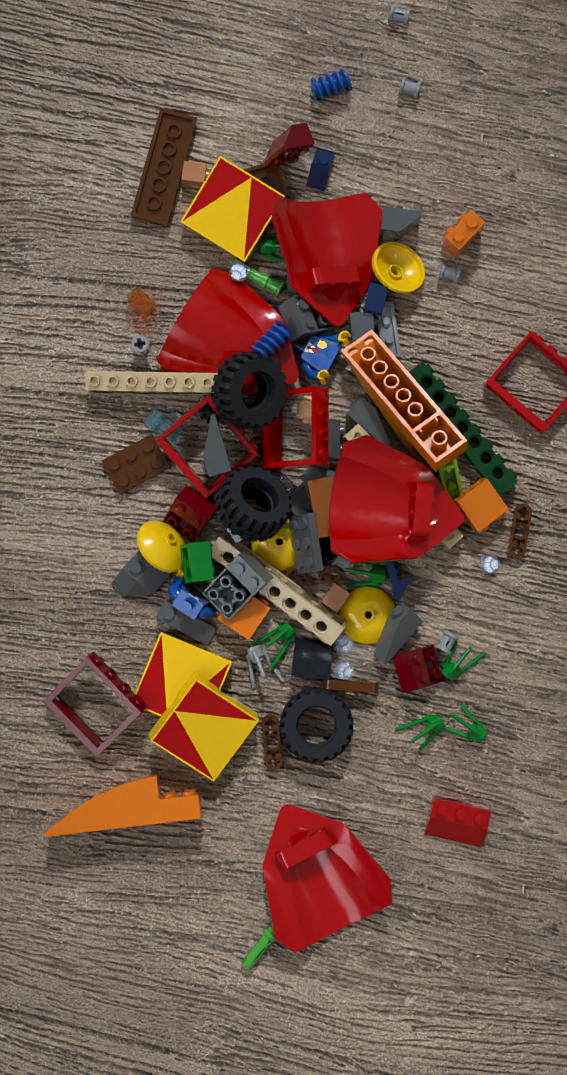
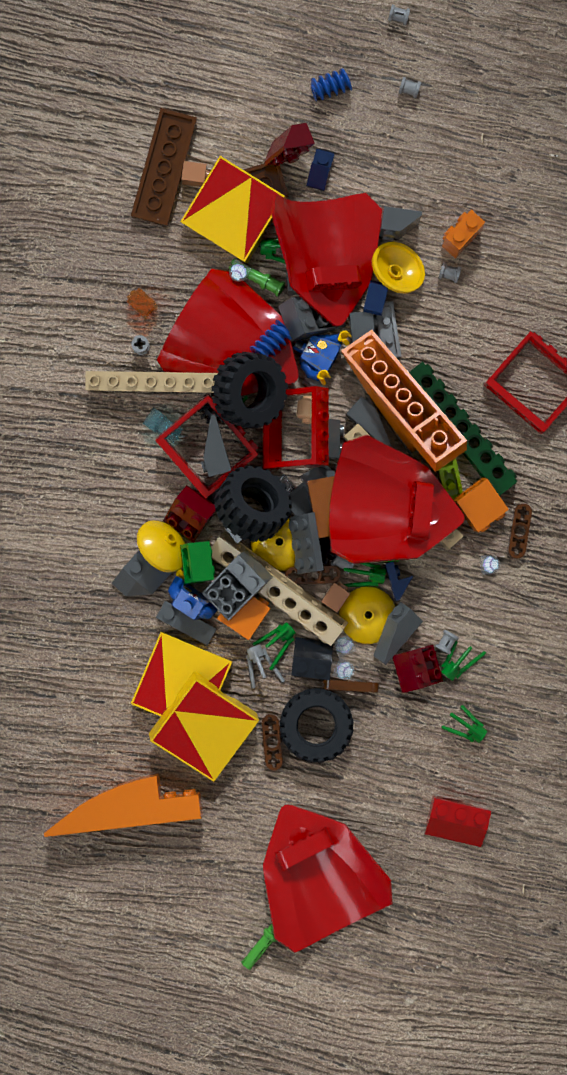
dark red window [43,651,147,757] -> none
reddish brown plate [102,434,170,495] -> none
green plant [395,714,445,751] -> none

